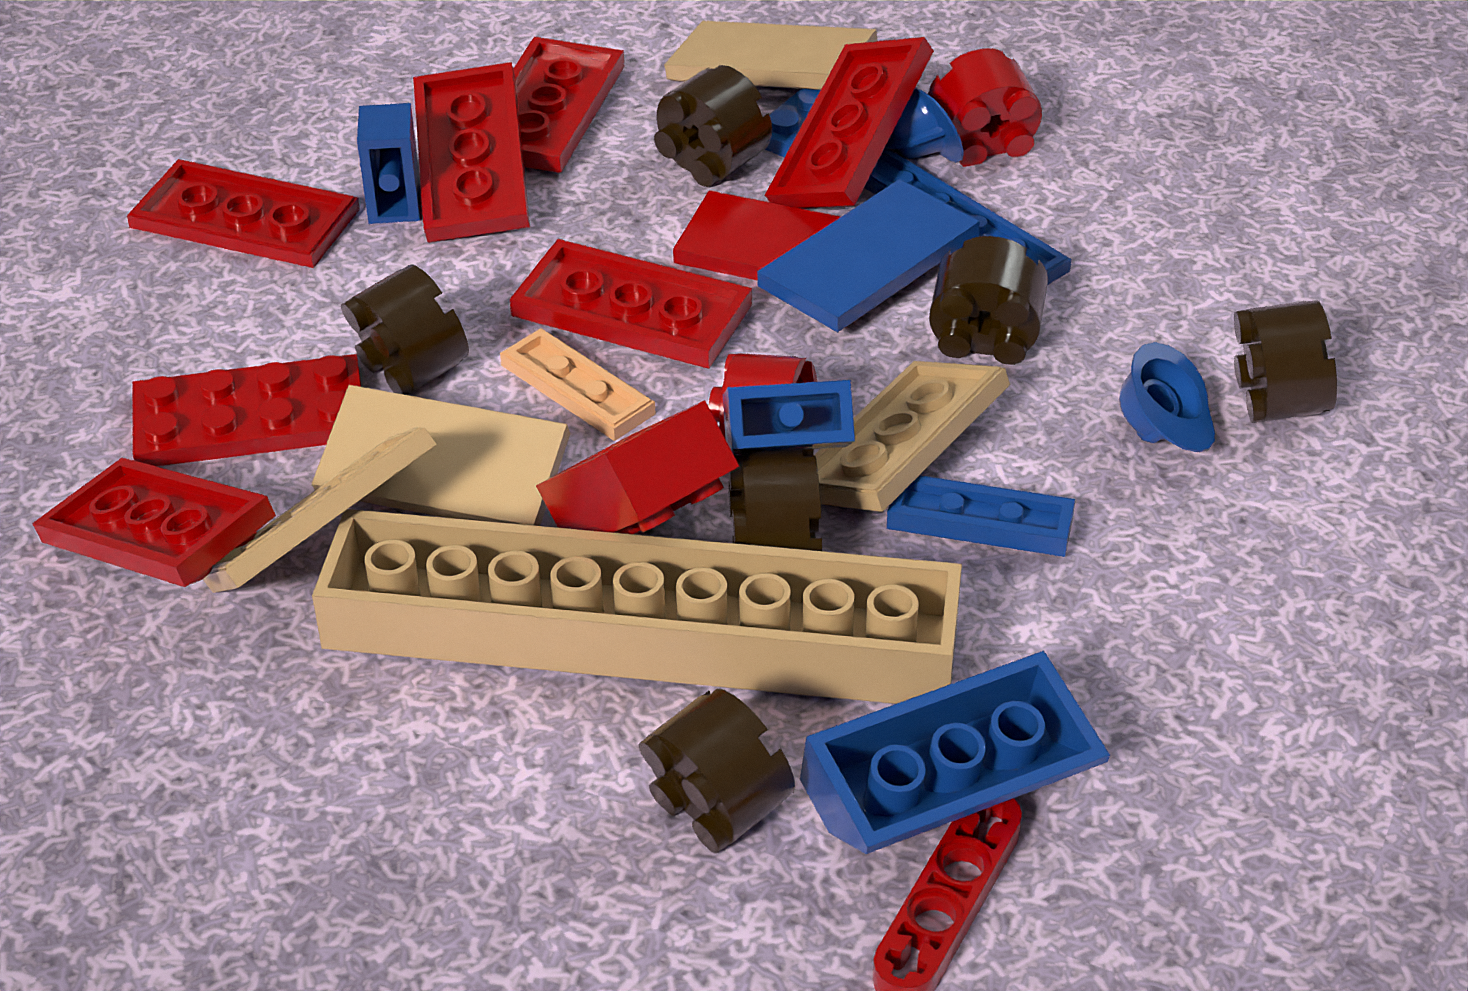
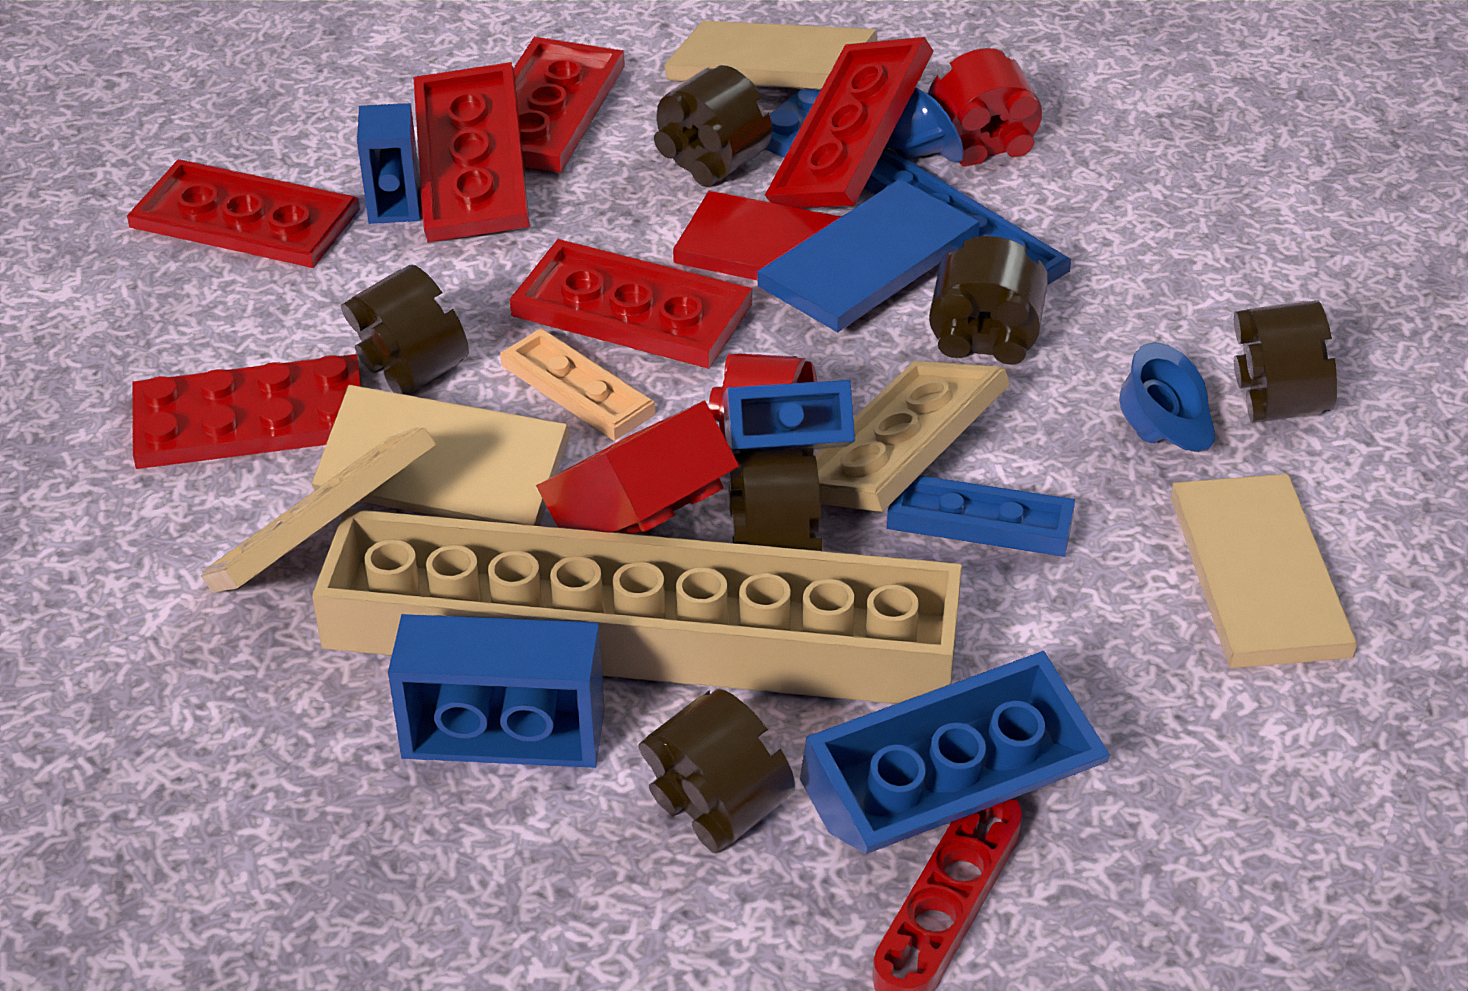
red plate [32,457,276,587] -> none
none -> blue brick [388,614,605,768]
none -> tan tile [1170,474,1357,668]

